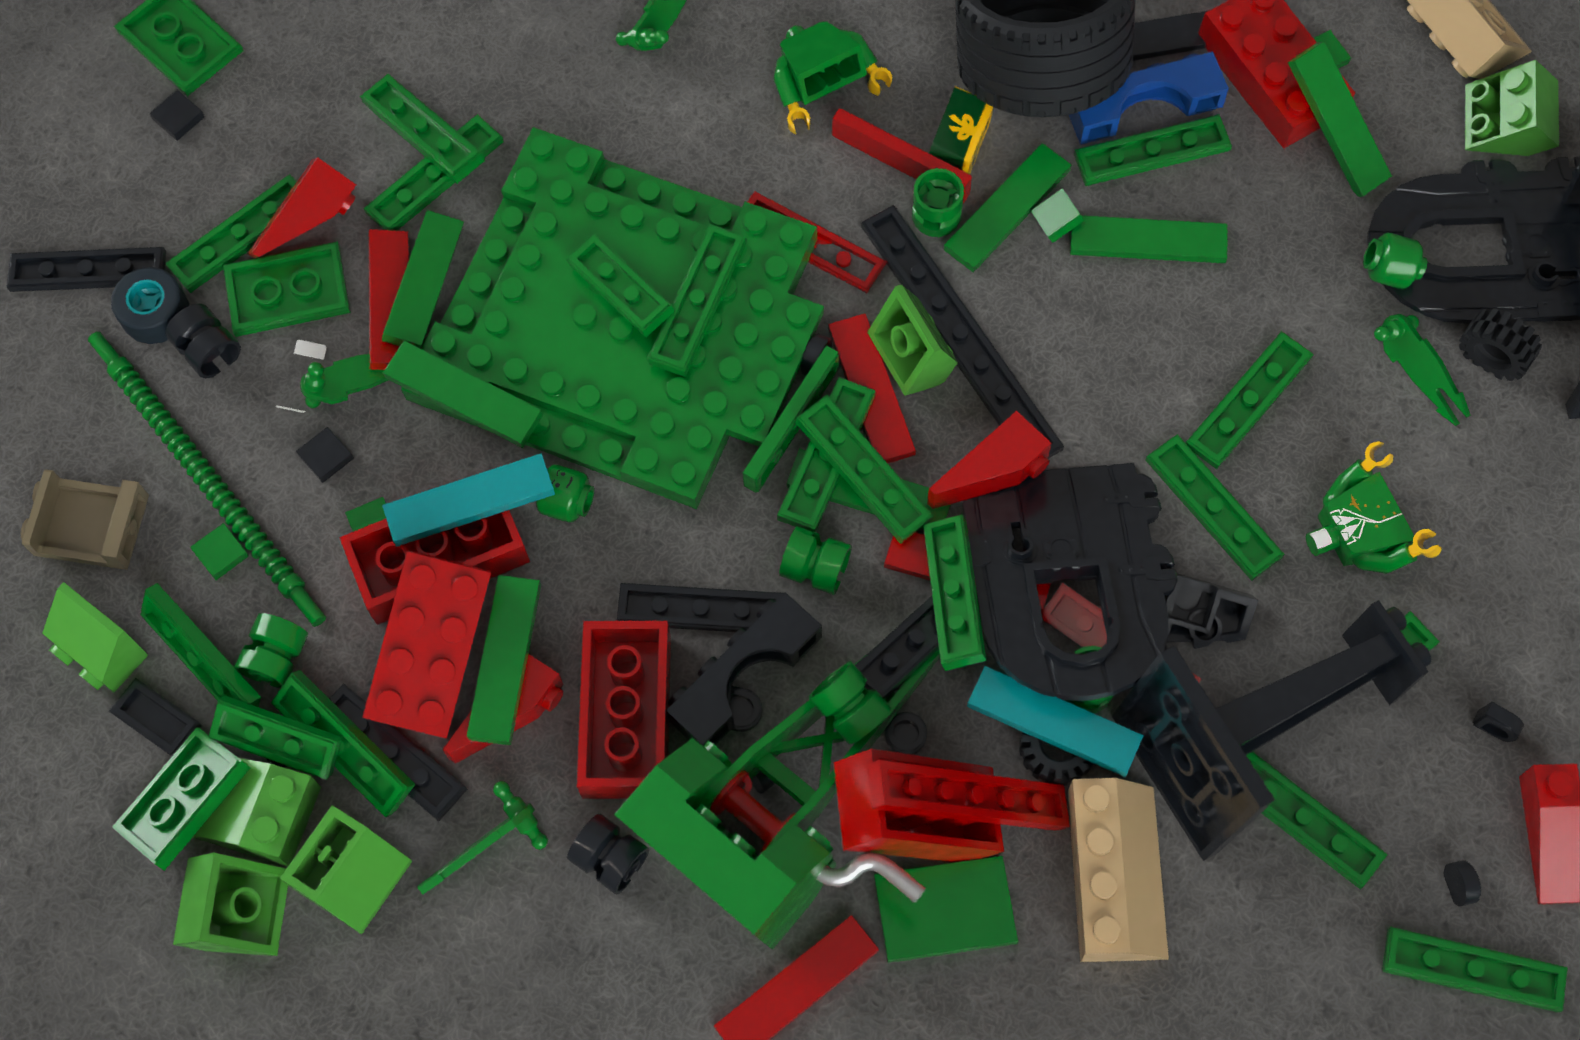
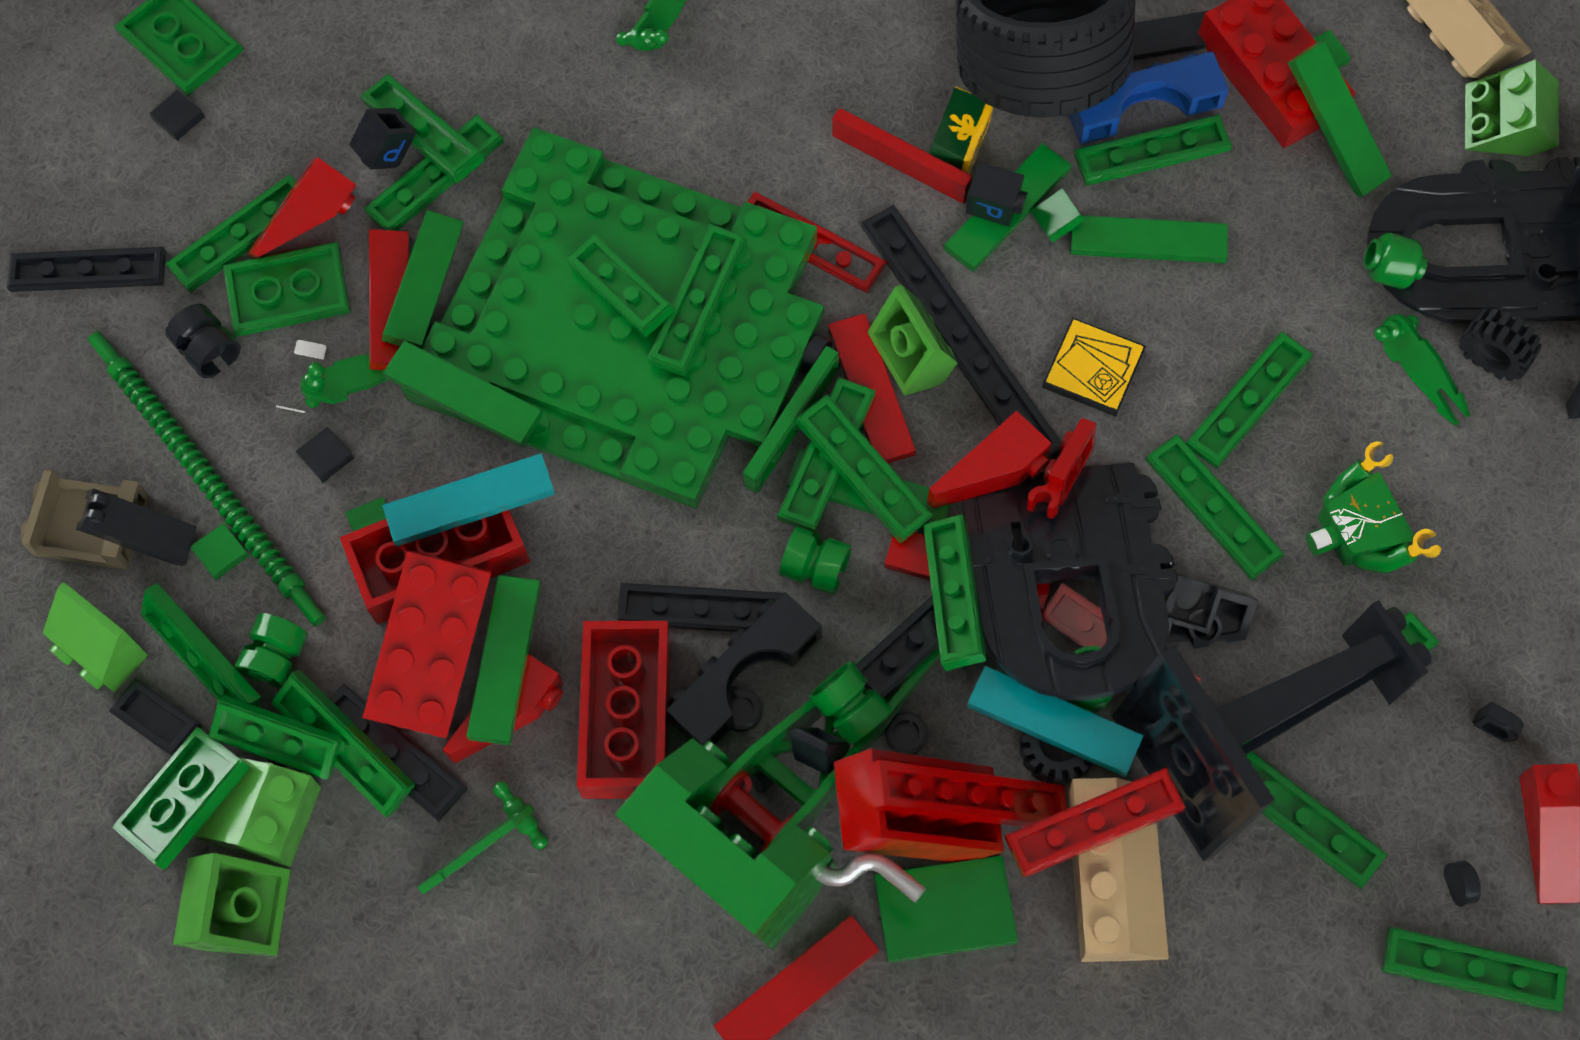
black wheel [111,267,189,344] -> none
bright green slope [280,805,412,935] -> none
green head [536,465,595,522] -> none
black wheel [567,813,649,895] -> none
green torso [774,21,892,134] -> none
green wheel [912,168,964,237] -> none
none -> black hinge [76,488,197,566]
none -> black brick [349,108,417,170]
none -> black slope [790,727,850,776]
none -> black brick [966,162,1028,227]
none -> red tile [1005,768,1186,878]
none -> red plate [1027,417,1096,519]
none -> yellow tile [1042,317,1146,417]

